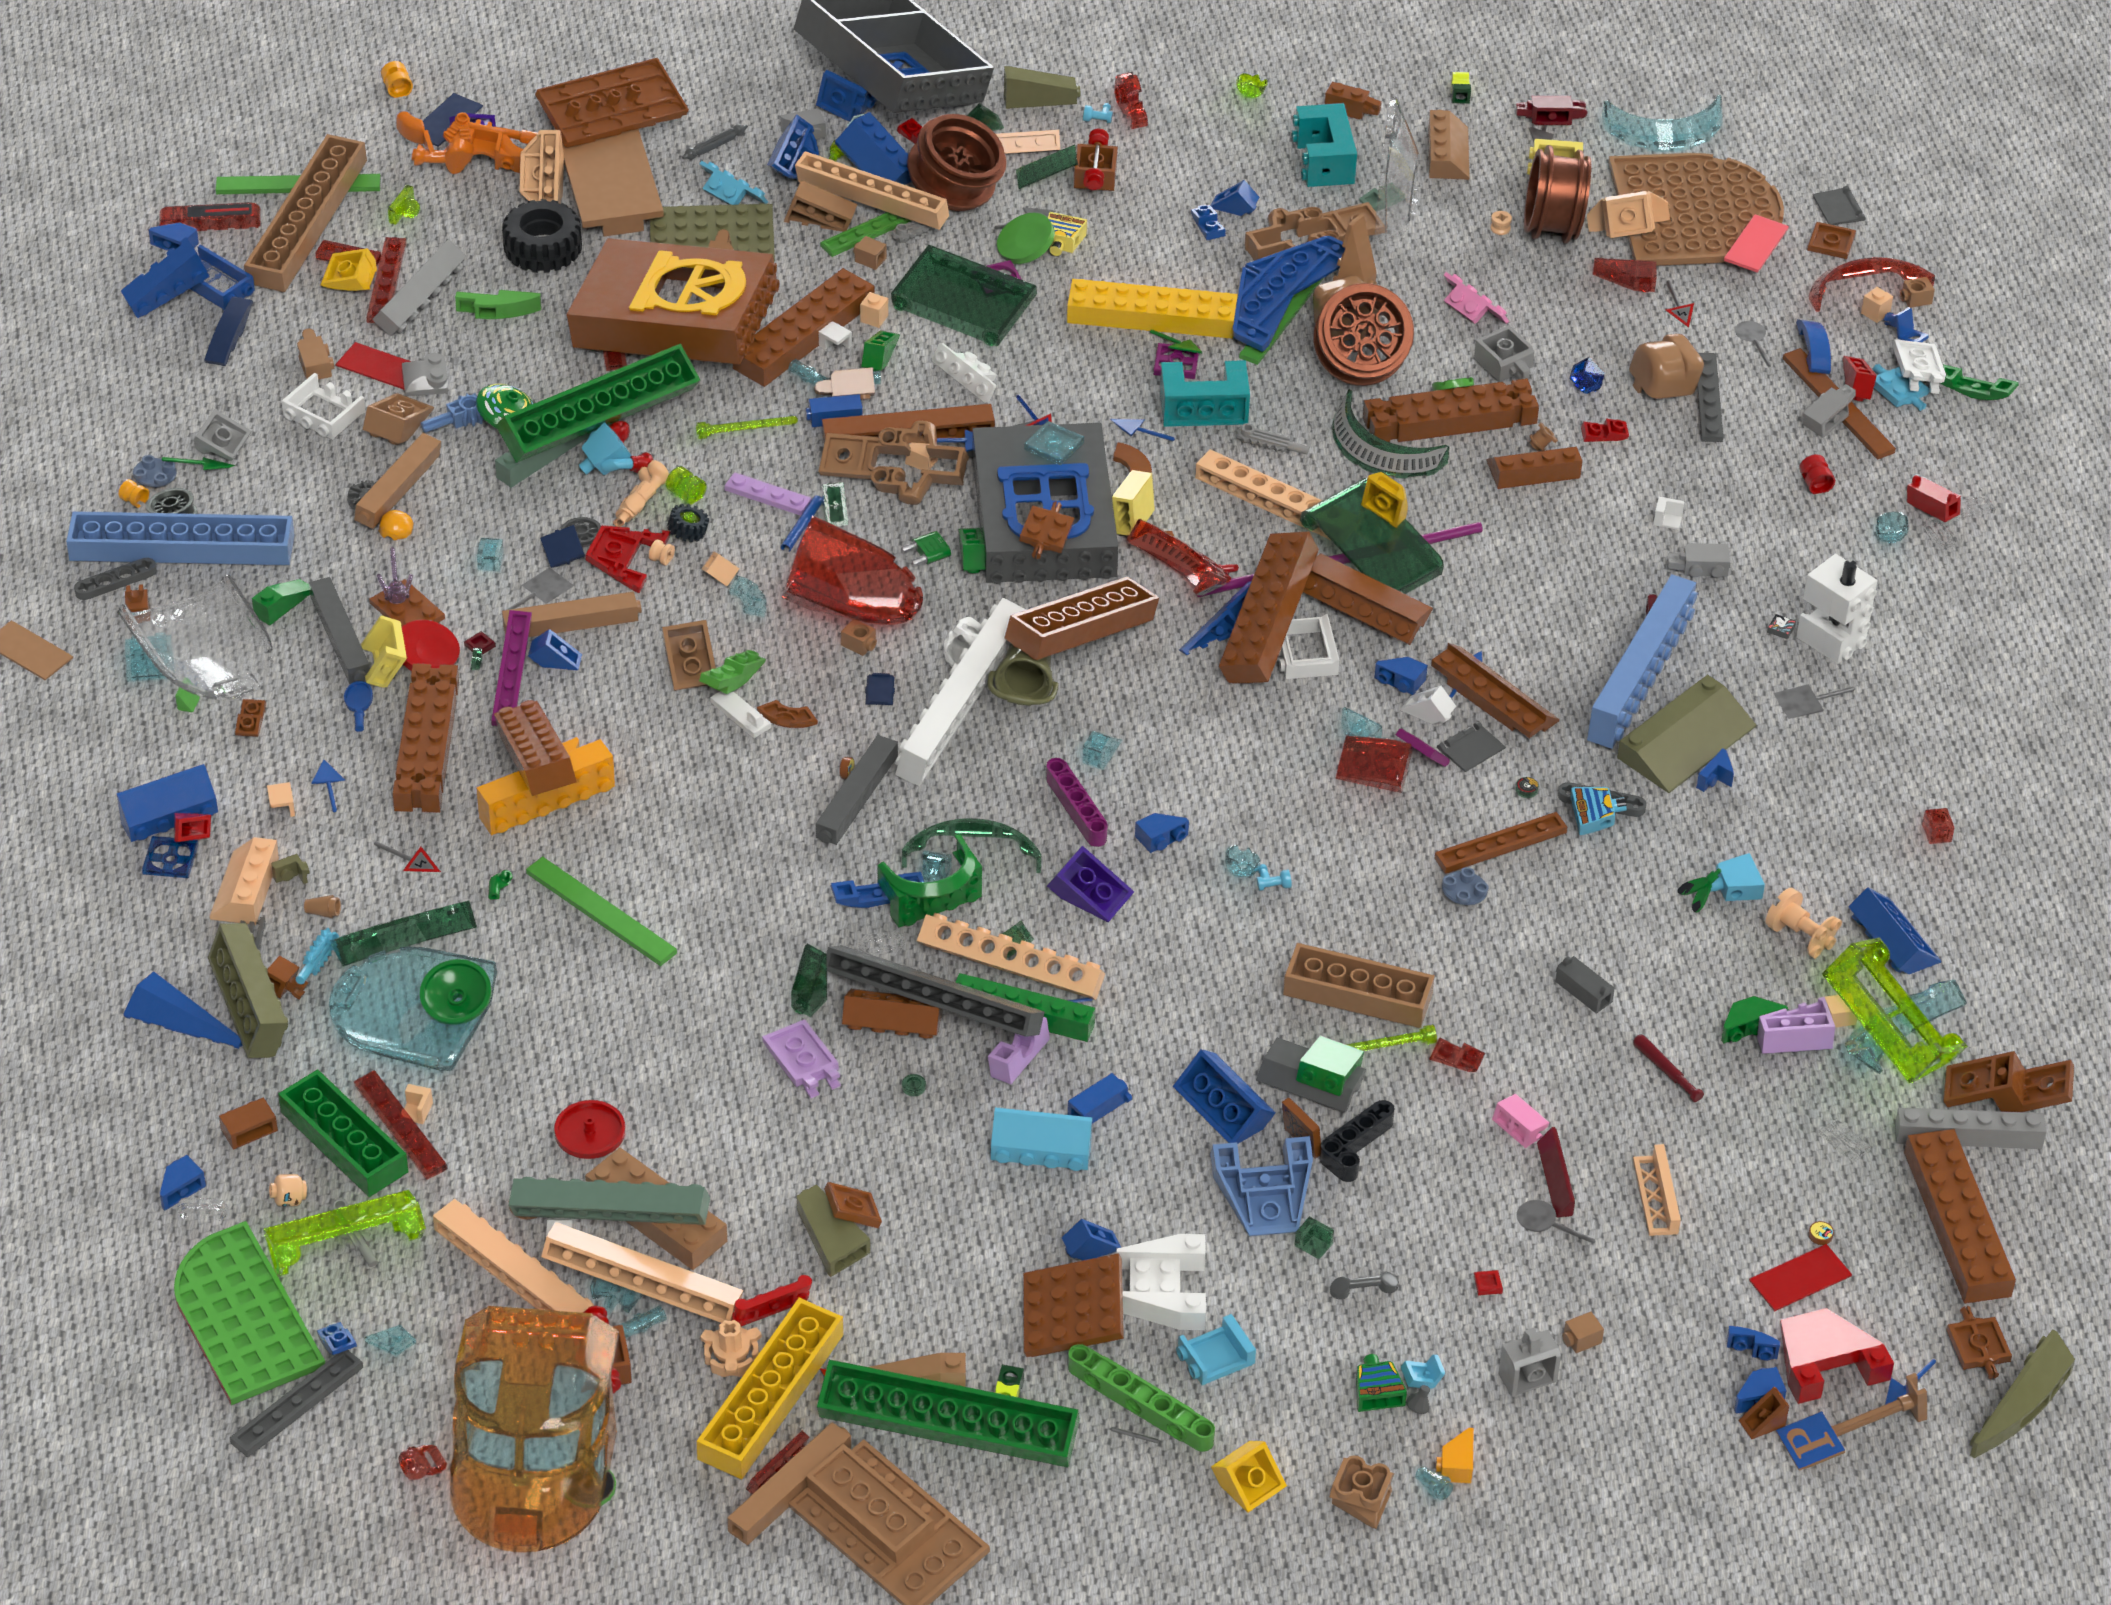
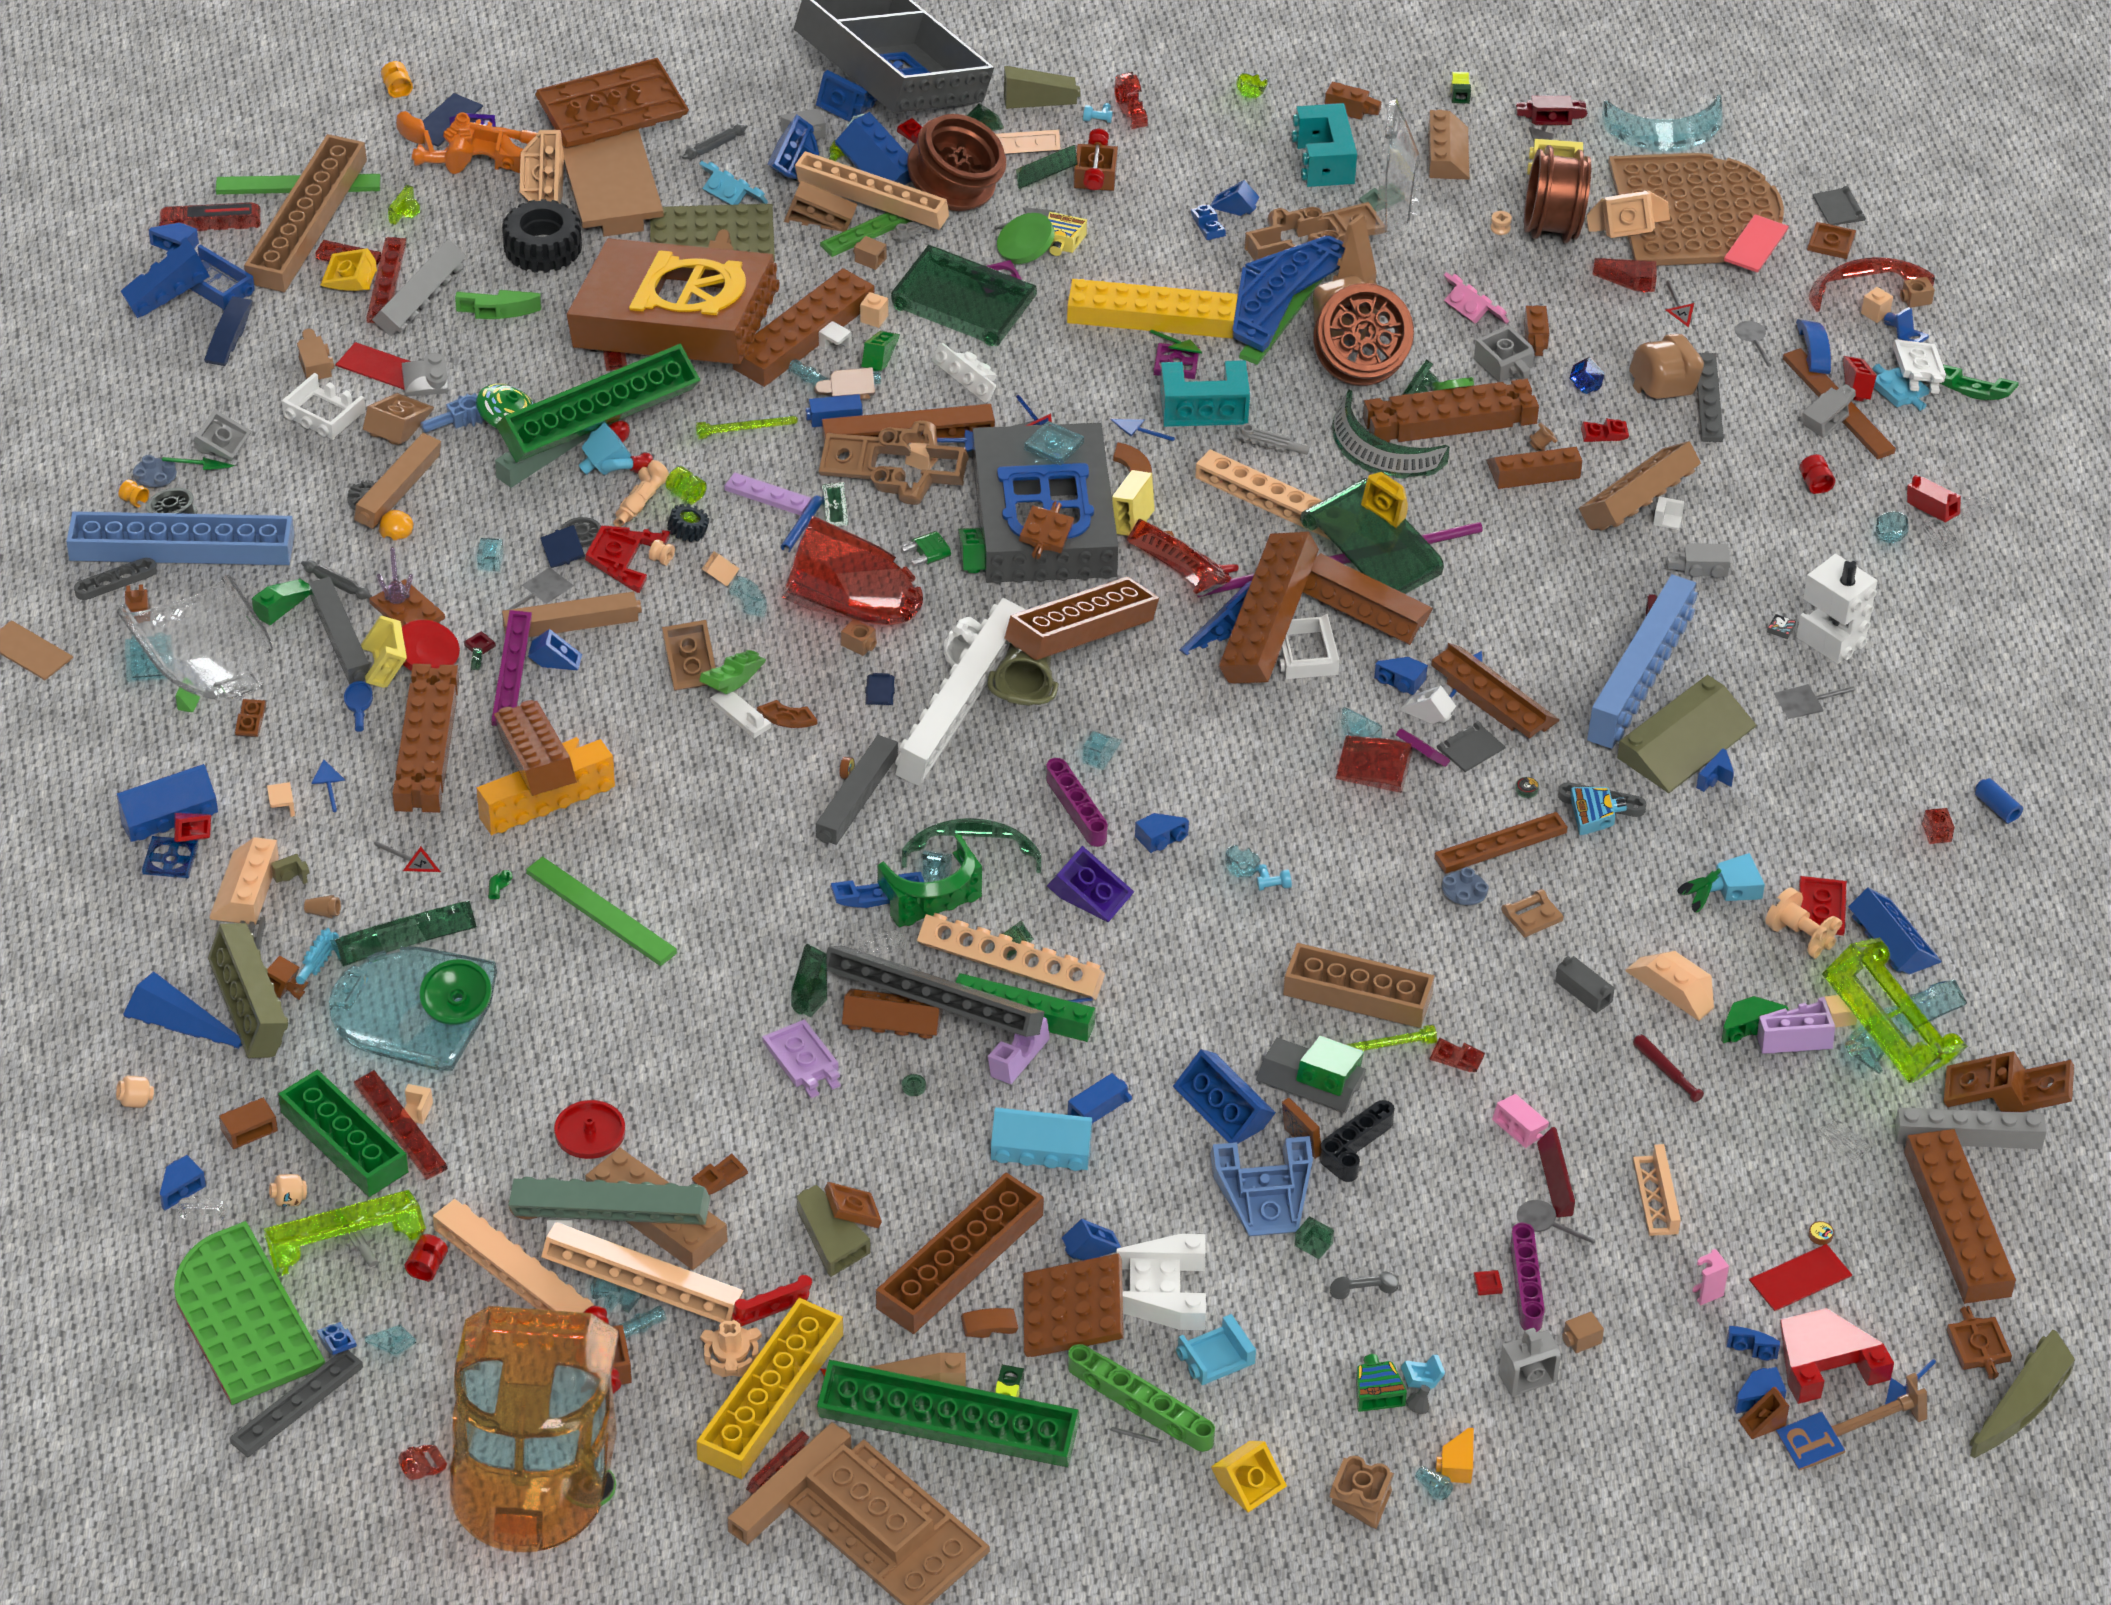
none -> light nougat head [116,1075,154,1108]
none -> dark grey wheel [301,560,372,599]
none -> red wheel [404,1234,448,1282]
none -> dark orange slope [691,1153,748,1195]
none -> dark orange brick [876,1172,1044,1334]
none -> dark orange slope [961,1308,1019,1338]
none -> clear green tile [1402,359,1440,395]
none -> medium nougat plate [1501,889,1564,938]
none -> magenta beam [1510,1222,1545,1332]
none -> dark orange hinge [1524,305,1550,356]
none -> medium nougat brick [1578,441,1701,531]
none -> light nougat wedge [1626,951,1714,1021]
none -> bright pink hinge [1692,1249,1729,1306]
none -> red tile [1799,876,1847,936]
none -> blue brick [1975,778,2023,824]

